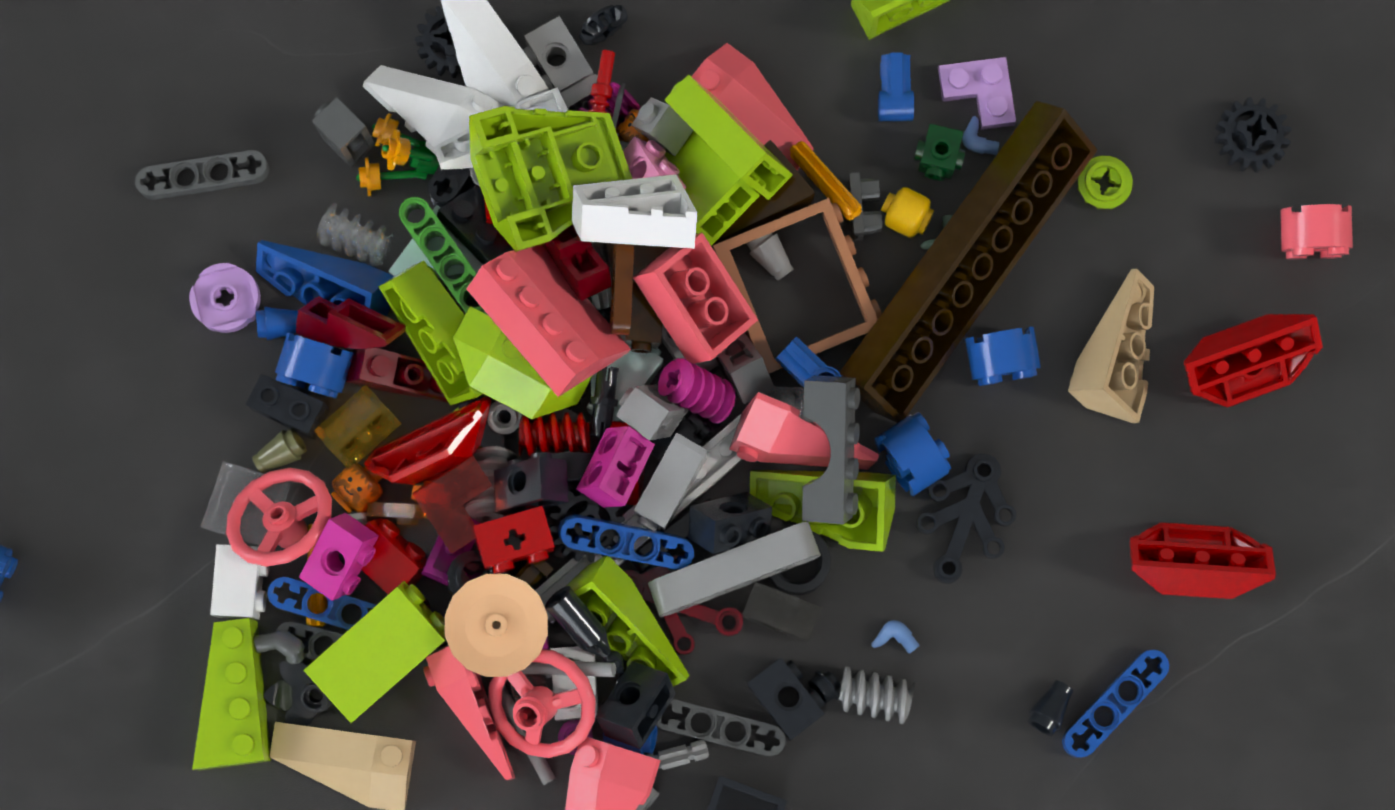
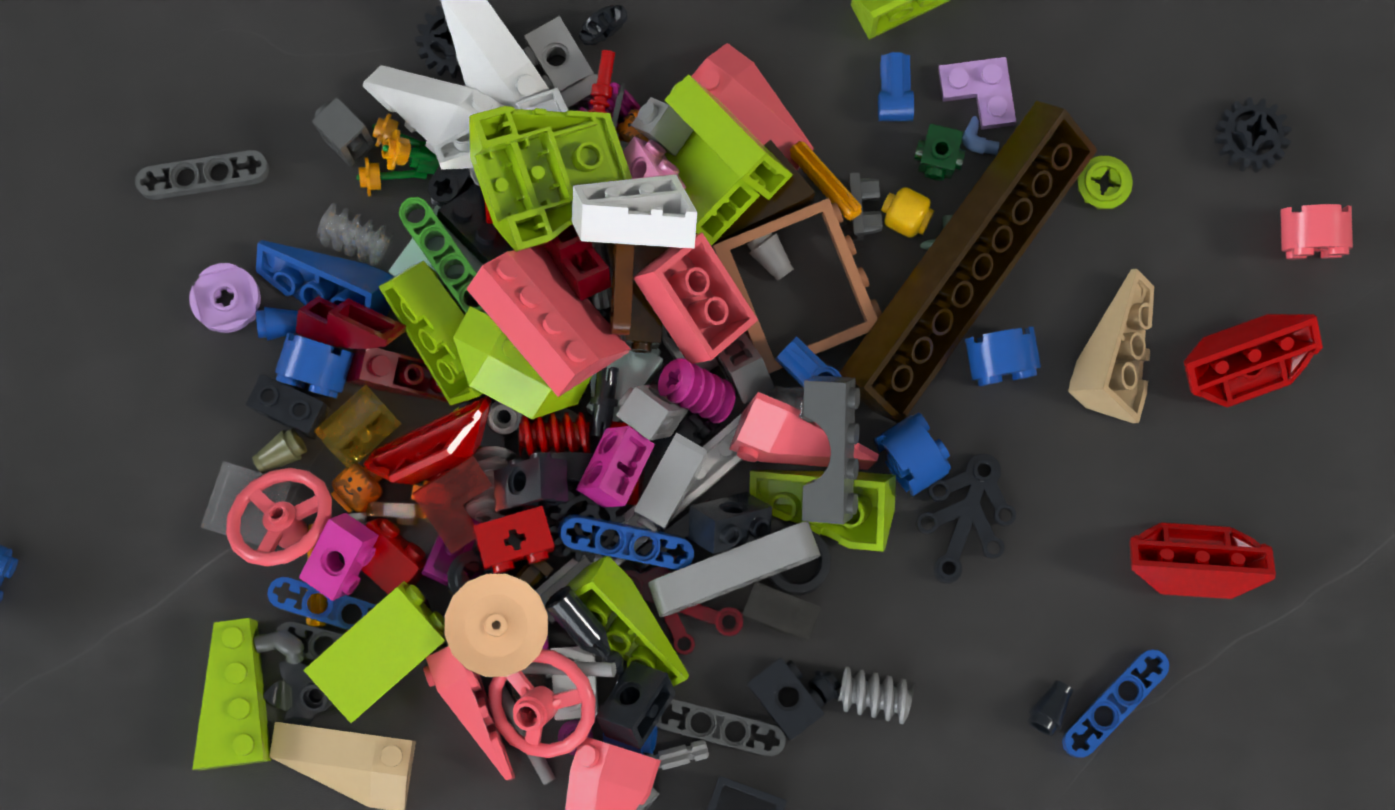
white brick [210,544,270,620] -> none
medium blue animal [871,620,920,653] -> none

